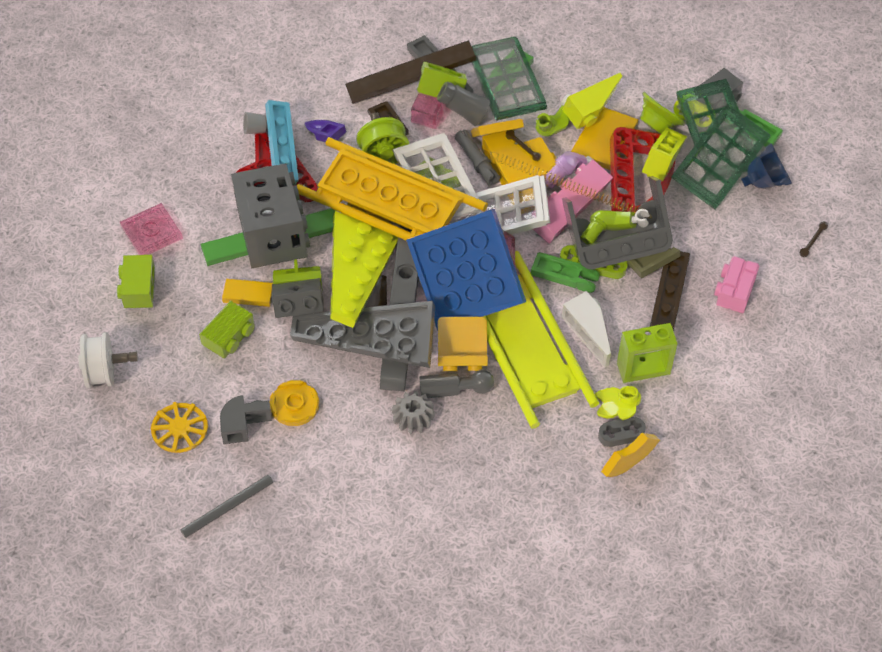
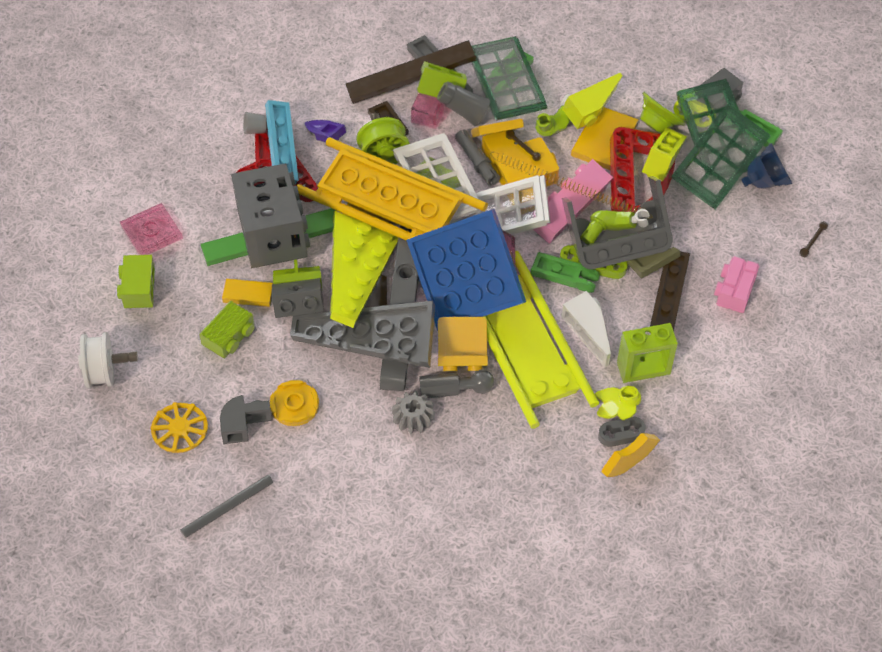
lavender arm [544,151,596,189] -> none

